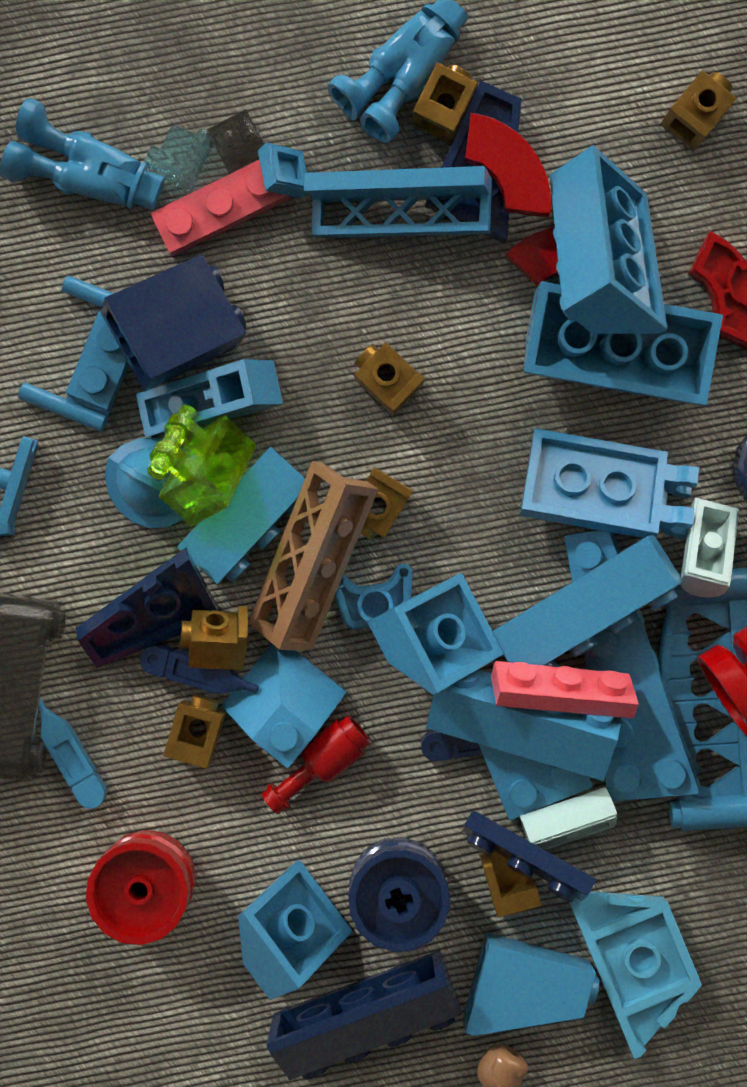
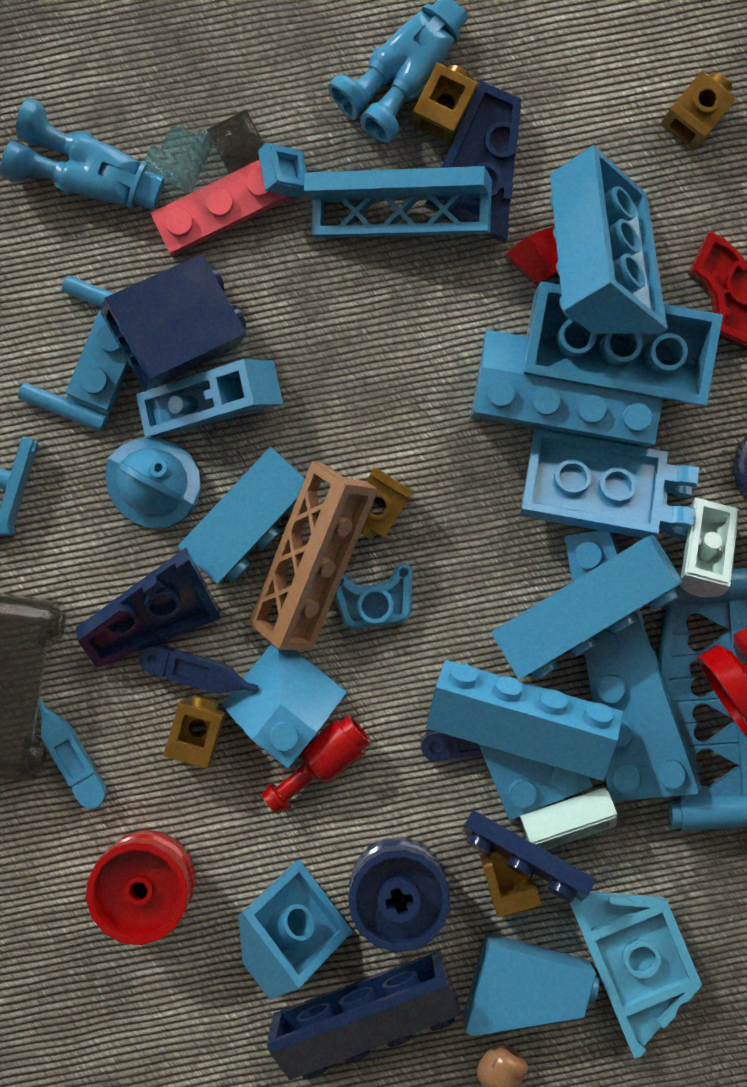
clear neon green brick [147,405,256,526] -> none
pearl gold brick [180,606,248,670] -> none
pearl gold brick [354,342,425,416] -> none
dark azure slope [367,573,504,695] -> none
red tile [465,113,551,218] -> none
coral plate [491,661,639,718] -> none
none -> dark azure slope [470,330,663,448]

